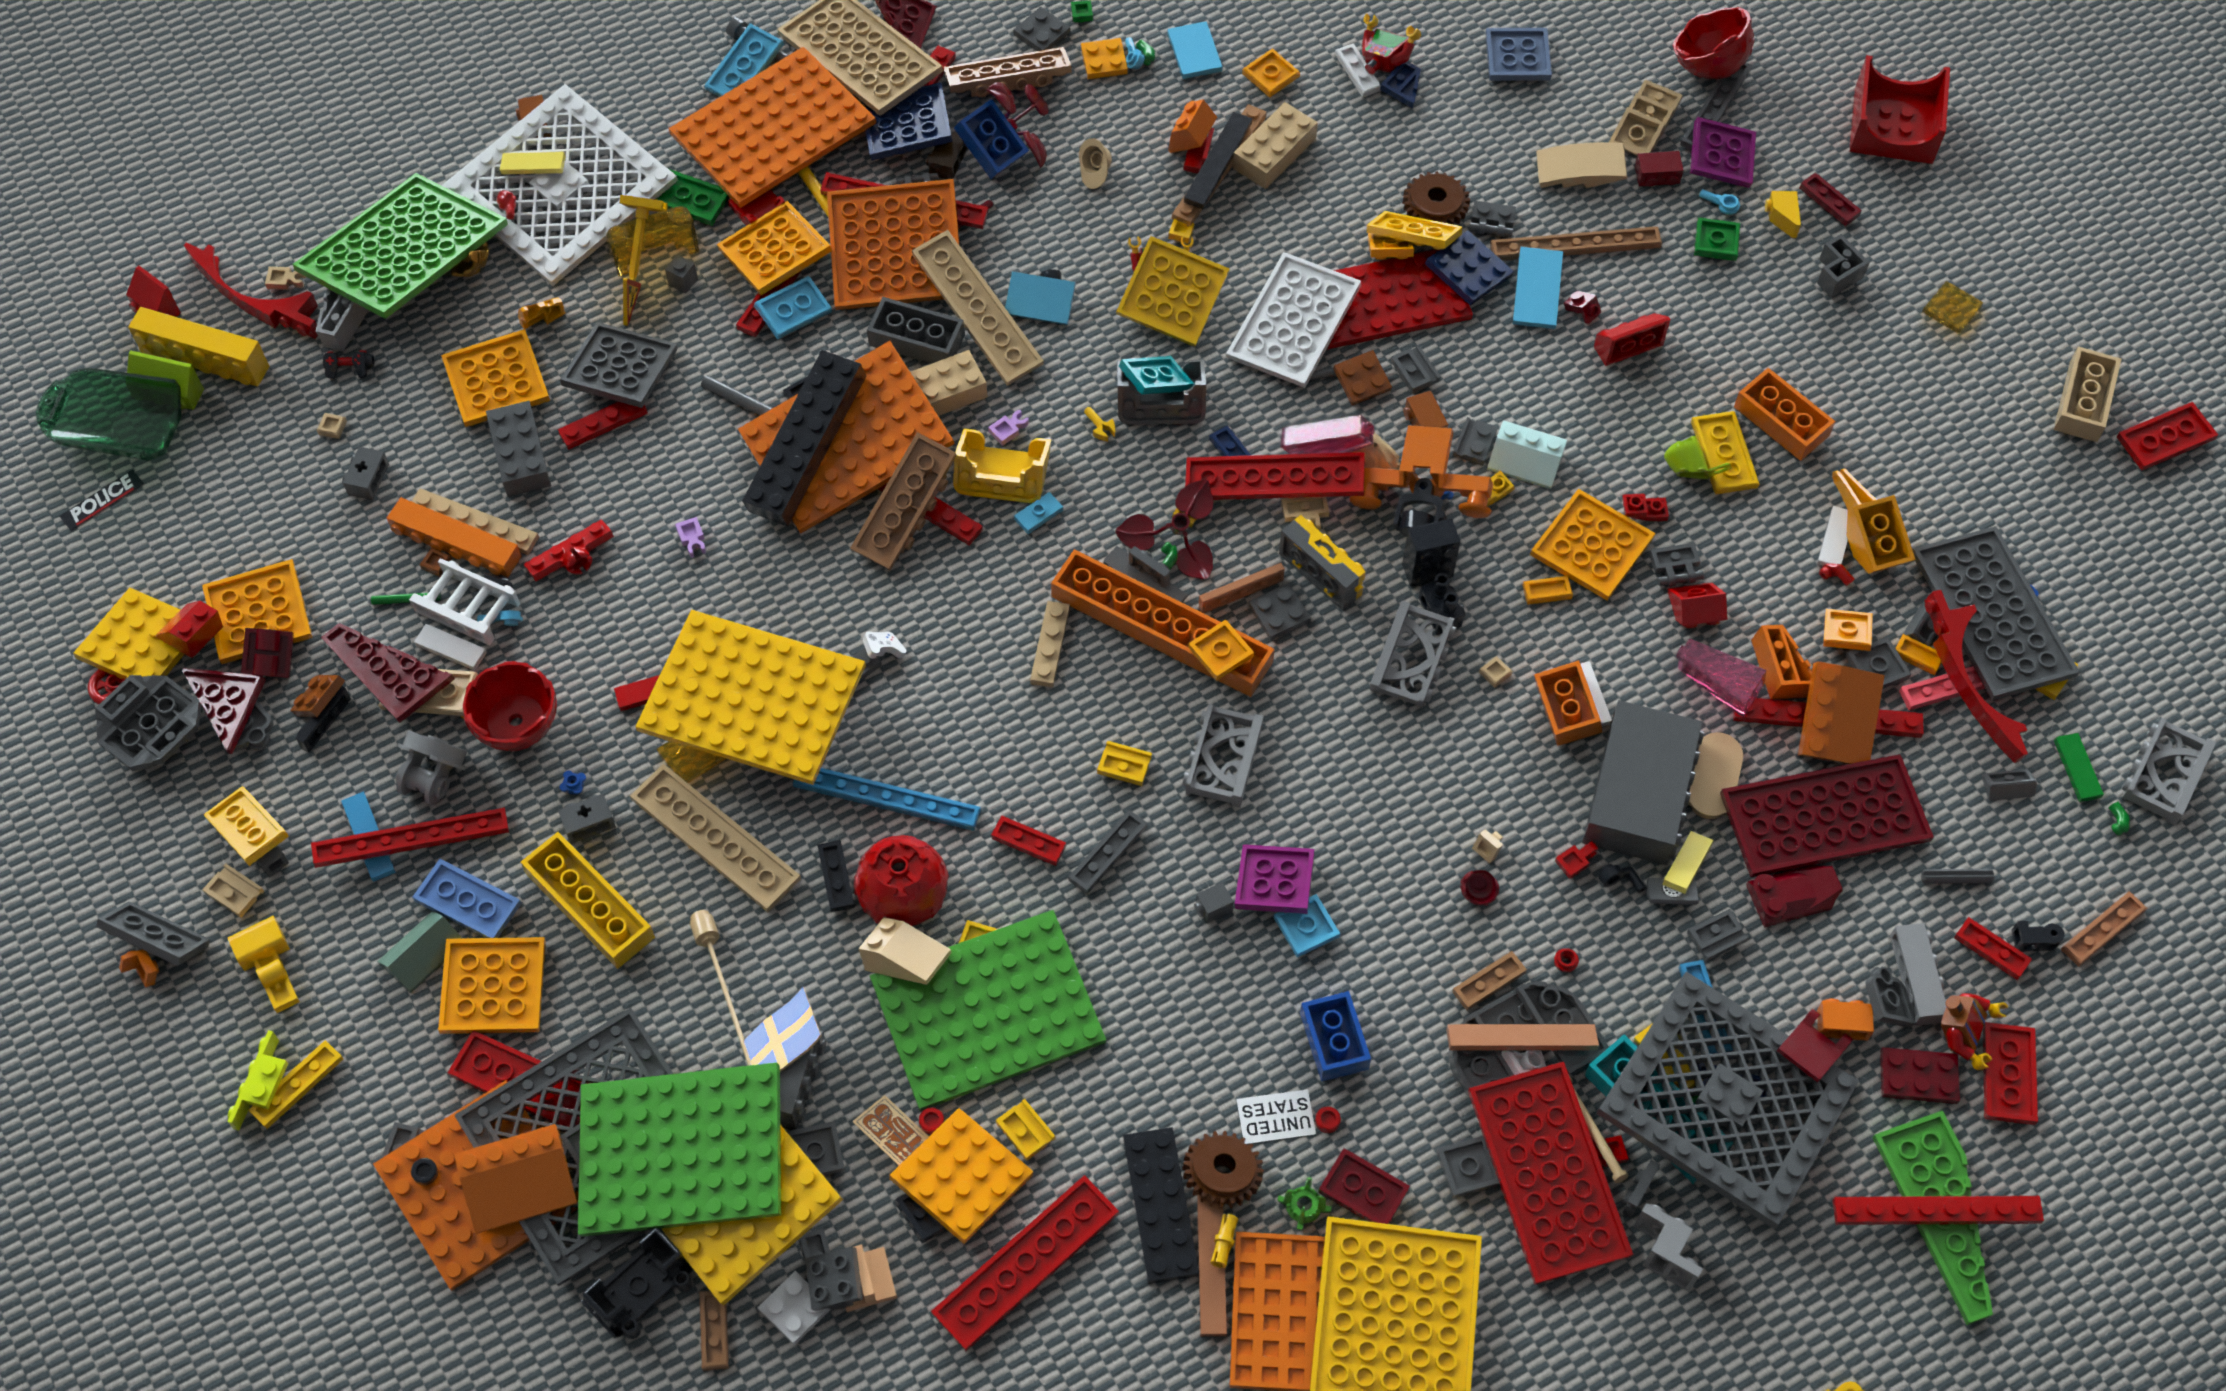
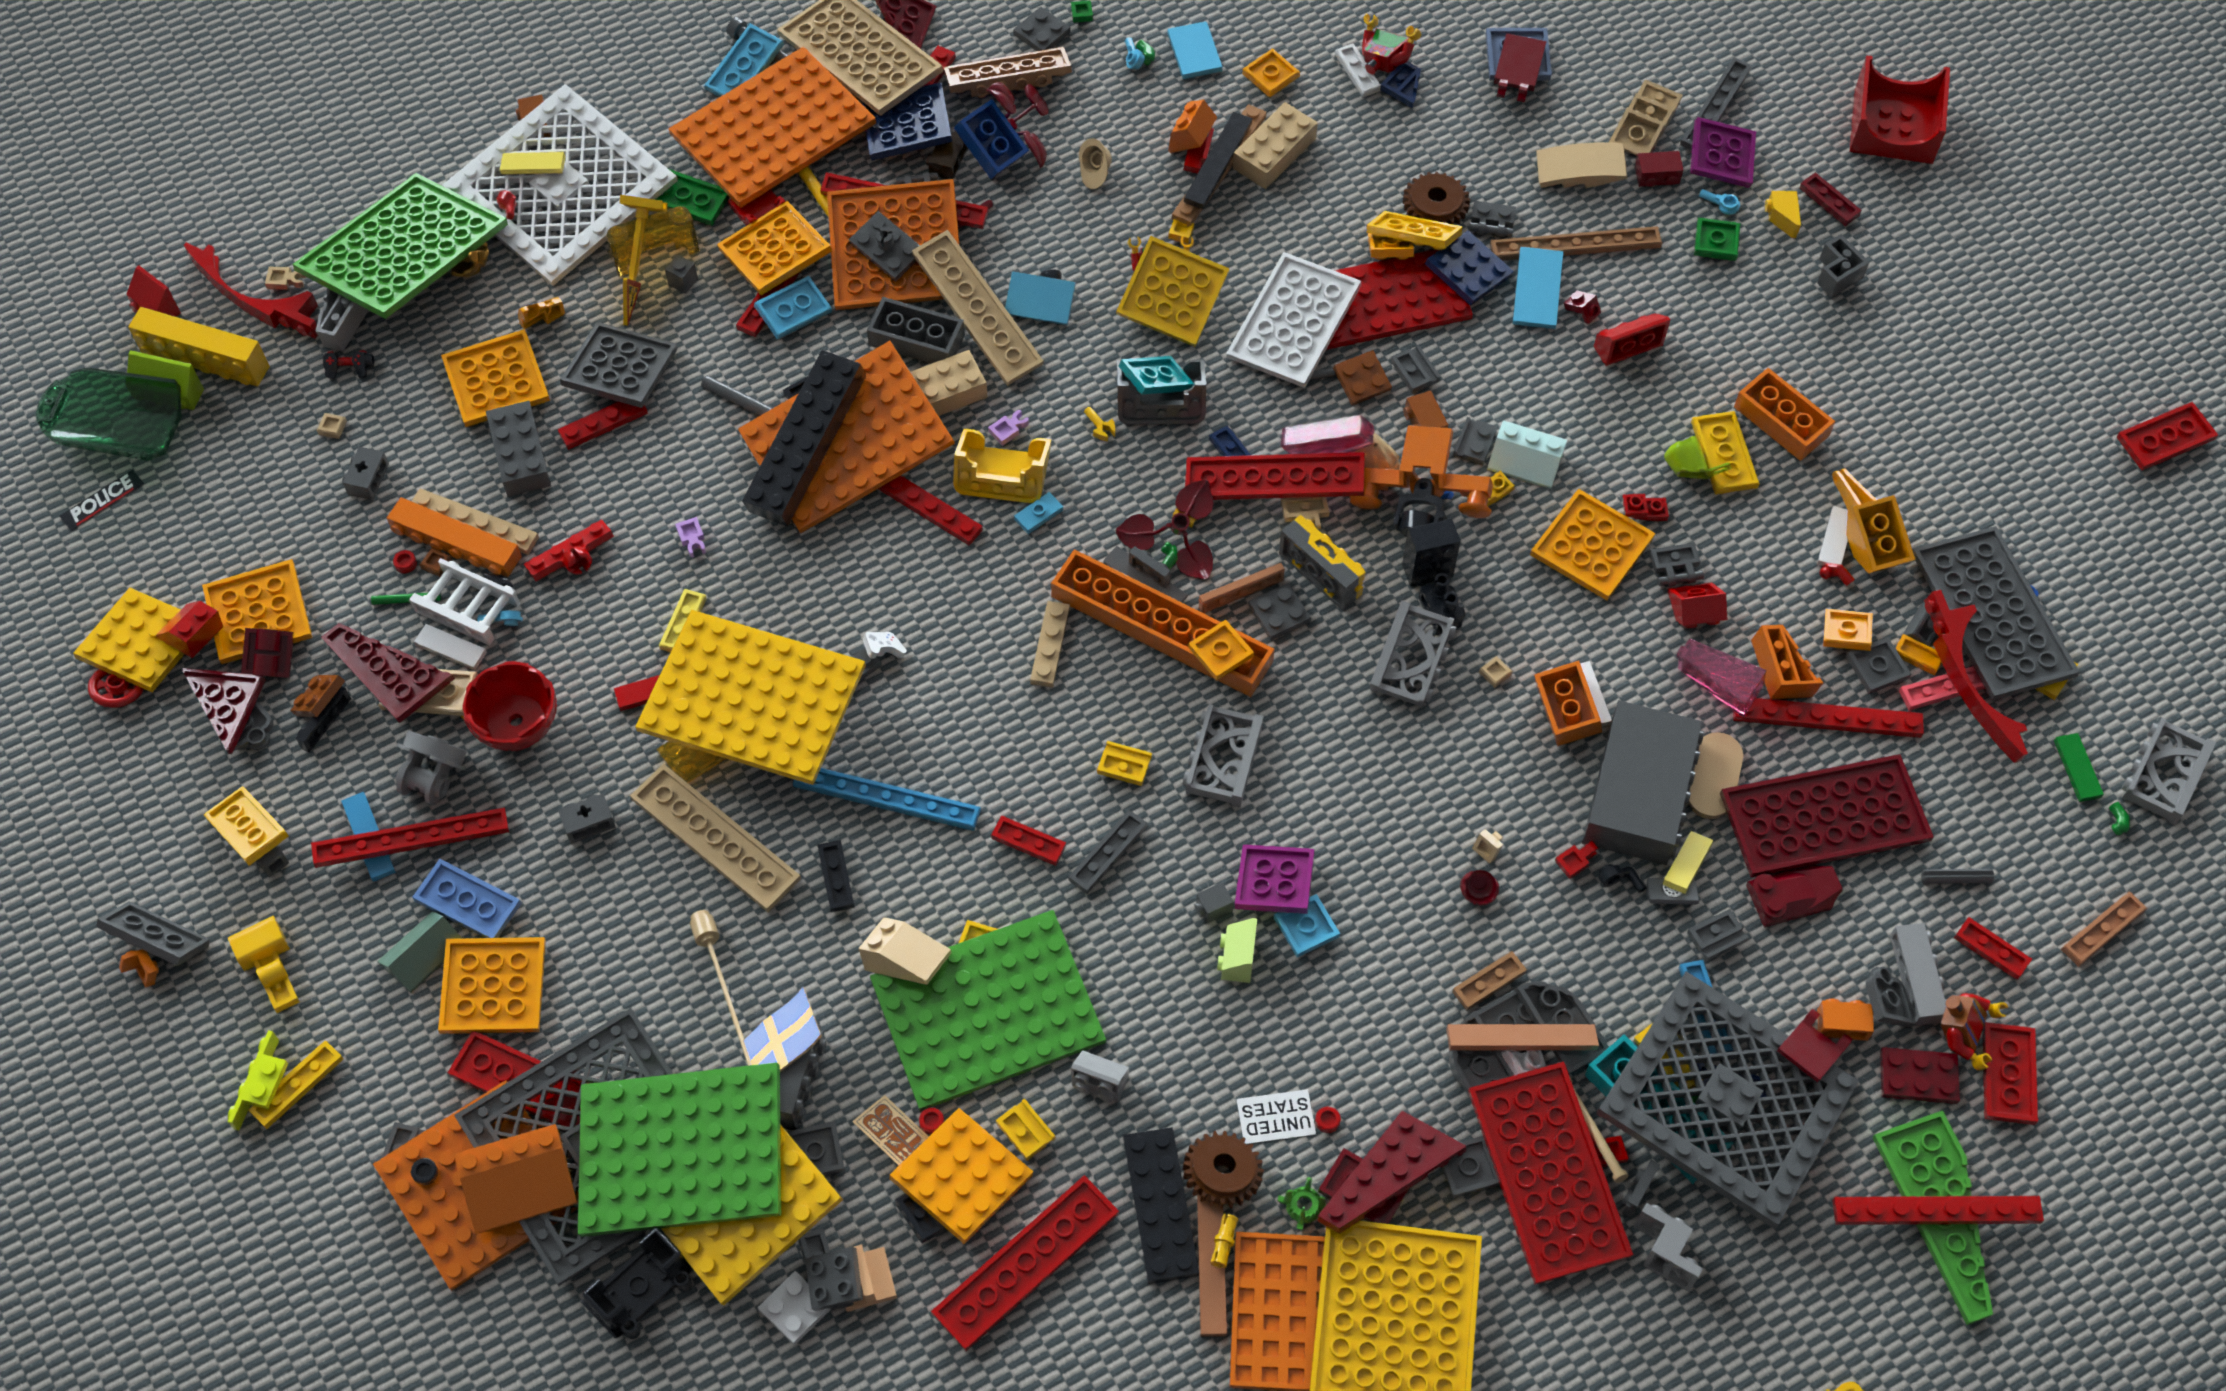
dark grey piece [95,675,202,771] -> none
tan plate [202,863,264,918] -> none
yellow brick [520,832,655,969] -> none
blue plate [559,770,586,794] -> none
medium nougat tile [699,1291,729,1371] -> none
medium nougat plate [850,432,957,571] -> none
red piece [854,835,949,926] -> none
light orange plate [1081,38,1128,80] -> none
blue brick [1300,991,1371,1082] -> none
light orange tile [1522,576,1573,605] -> none
red plate [1554,948,1579,972] -> none
red piece [1673,7,1754,80] -> none
orange slope [1798,661,1885,764] -> none
clear yellow tile [1922,281,1983,334] -> none
dark grey slope [1982,769,2037,801] -> none
black leg [2011,921,2065,952] -> none
tan brick [2053,347,2121,442] -> none
none -> red tile [393,550,417,574]
none -> light yellow tile [659,589,707,652]
none -> dark grey plate [849,211,920,282]
none -> light grey slope [1071,1050,1129,1102]
none -> yellowish green slope [1217,918,1257,983]
none -> dark red wing [1318,1111,1467,1234]
none -> dark red tile [1494,33,1547,102]

